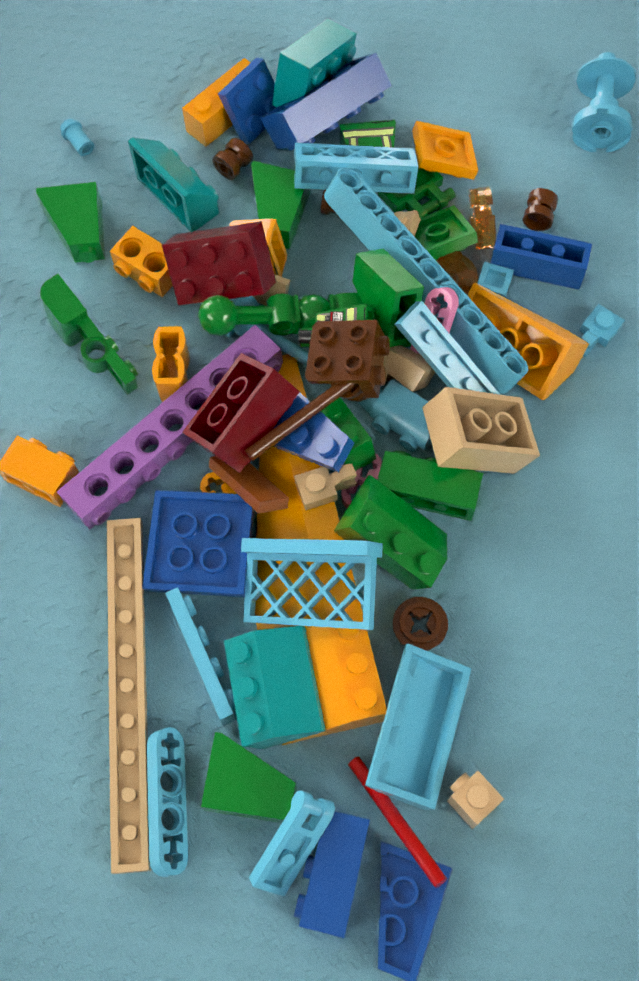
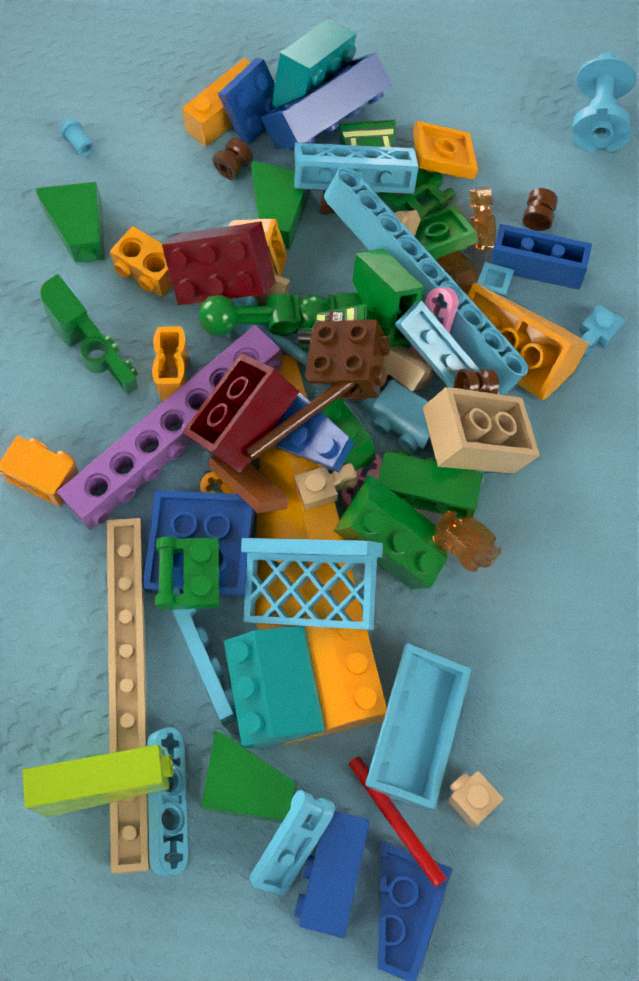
teal slope [128,137,219,232] -> none
reddish brown gear [393,597,448,651] -> none
none -> lime slope [22,744,174,818]
none -> green plate [155,537,220,610]
none -> clear orange plate [433,511,501,572]
none -> reddish brown wheel [454,369,499,394]

